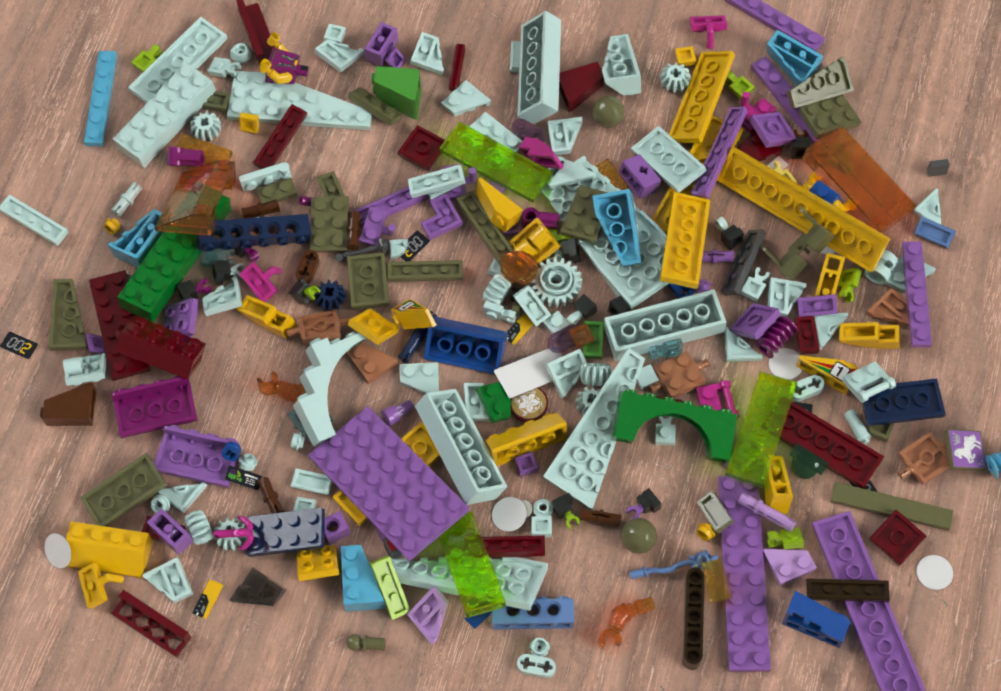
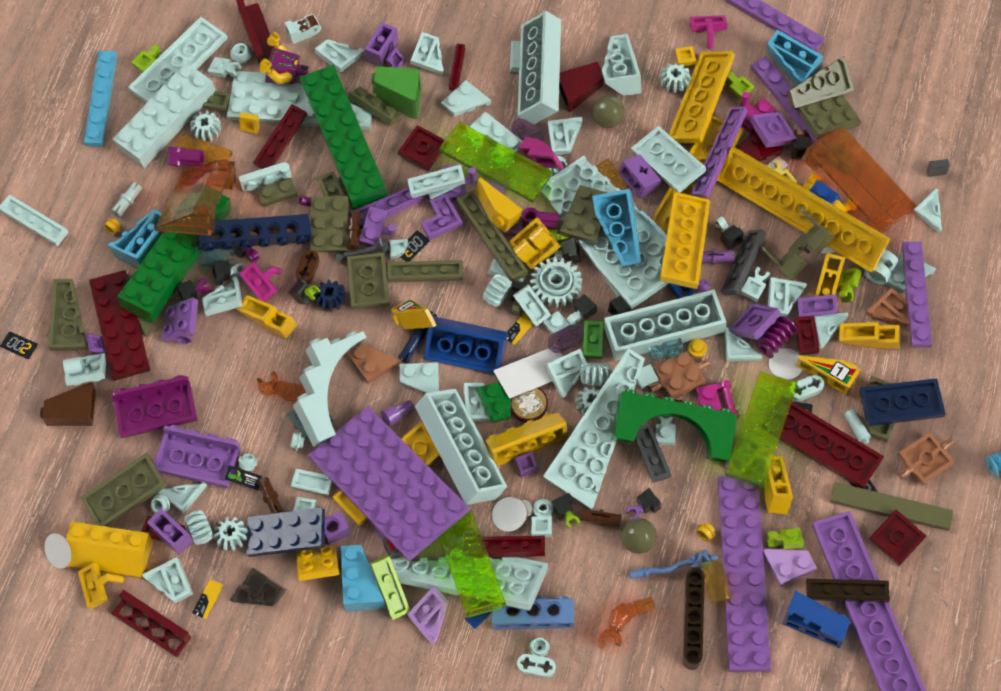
dark red piece [115,316,206,380] -> none
dark pink piece [213,516,254,551] -> none
blue bush [222,441,241,461] -> none
reddish brown pin [241,200,280,219] -> none
nougat plate [287,310,351,346] -> none
light aqua plate [324,24,346,43] -> none
olive pin [346,634,386,651] -> none
yellow tile [348,308,400,345] -> none
light aqua plate [483,301,516,324] -> none
clear orange plate [500,251,538,285] -> none
light aqua tile [548,159,596,189] -> none
clear orange tile [569,323,595,348] -> none
tile [697,490,734,534] -> none
lavender pin [738,492,797,532] -> none
clear green piece [789,443,829,479] -> none
light aqua plate [842,361,896,403] -> none
medium blue tile [914,216,956,248] -> none
white sticker [917,555,953,590] -> none
tile [944,429,987,471] -> none
none -> light aqua leg [285,15,322,44]
none -> green brick [300,64,387,209]
none -> dark grey plate [635,423,672,483]
none -> yellow plate [688,339,707,358]

